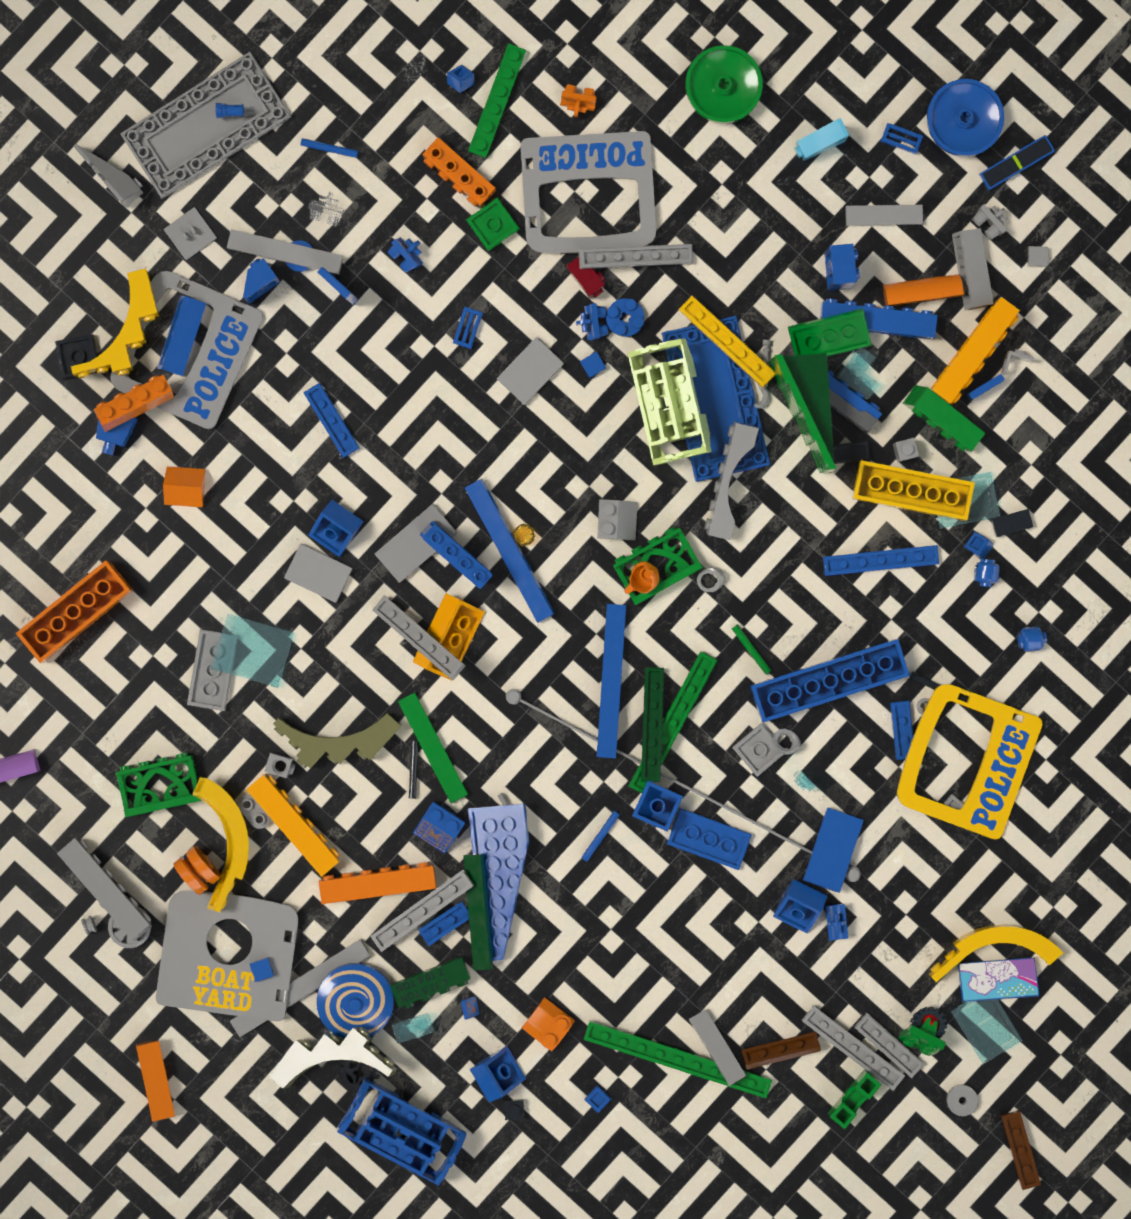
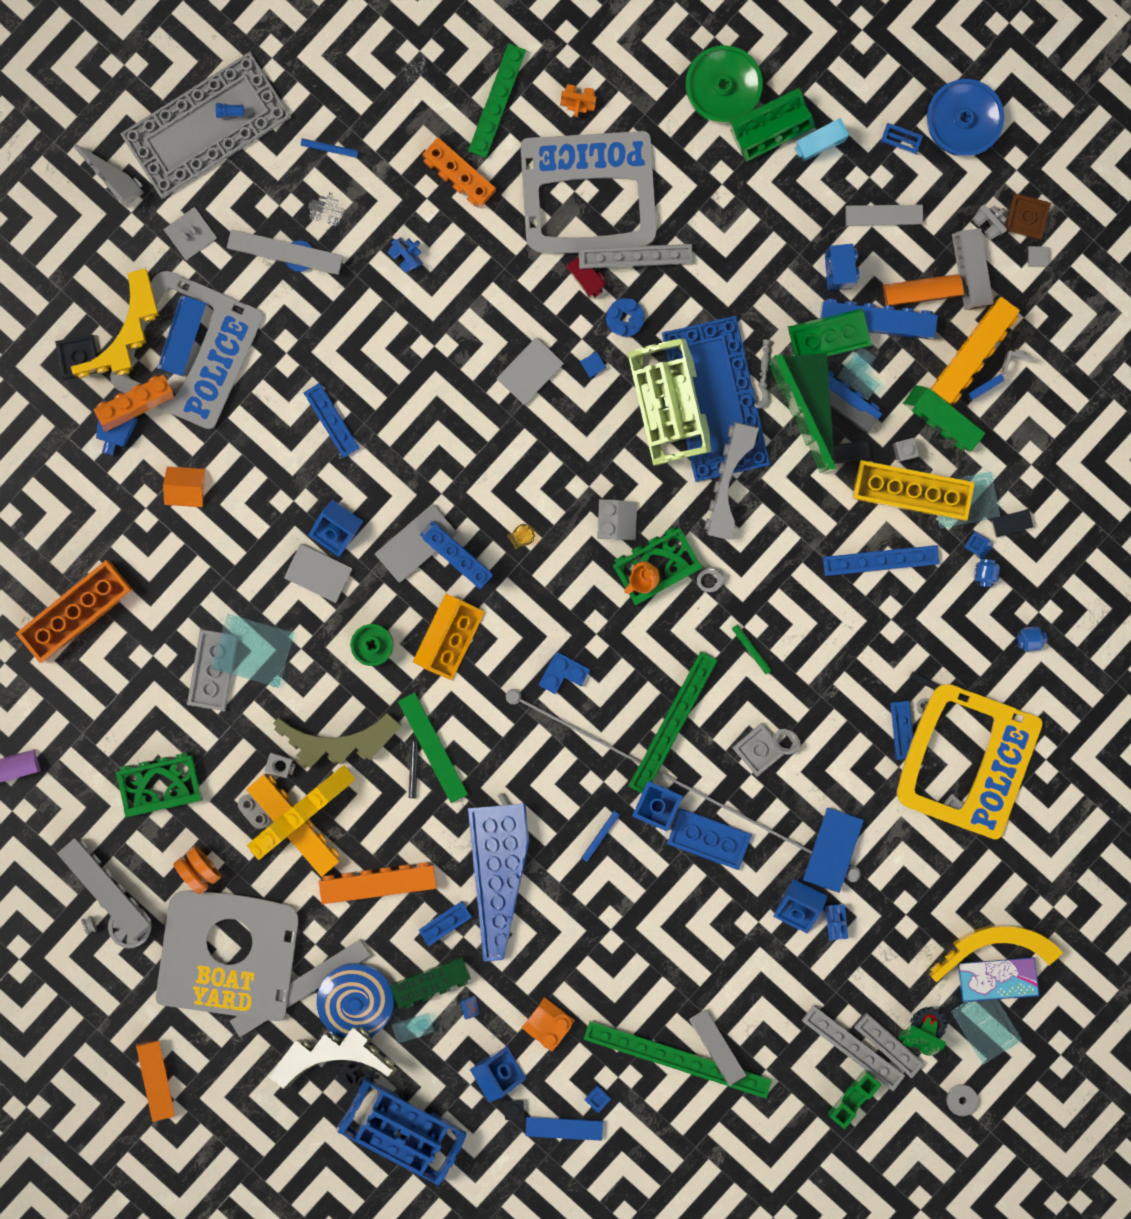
yellow arch [192,777,249,912] -> none
blue slope [243,258,280,304] -> none
blue tile [249,957,274,982] -> none
blue tile [317,267,358,305] -> none
light grey plate [370,870,474,952] -> none
light grey plate [373,595,466,680] -> none
blue slope [413,801,466,854] -> none
blue slope [447,65,474,93] -> none
blue tile [453,307,483,349] -> none
dark green tile [463,854,493,970] -> none
blue tile [465,478,555,623] -> none
green plate [466,198,519,252] -> none
blue hips [576,303,608,341] -> none
blue tile [596,604,626,758] -> none
dark green tile [641,667,664,782] -> none
yellow tile [679,296,776,388] -> none
reddish brown plate [742,1032,821,1069] -> none
blue brick [750,639,910,723] -> none
clear light blue plate [793,770,815,791] -> none
black tile [979,135,1055,191] -> none
reddish brown plate [1001,1110,1041,1190] -> none
none -> yellow arch [246,765,356,860]
none -> green wheel [350,624,394,666]
none -> blue tile [525,1116,603,1141]
none -> blue plate [539,652,590,694]
none -> green brick [730,88,815,162]
none -> reddish brown tile [1005,193,1051,241]

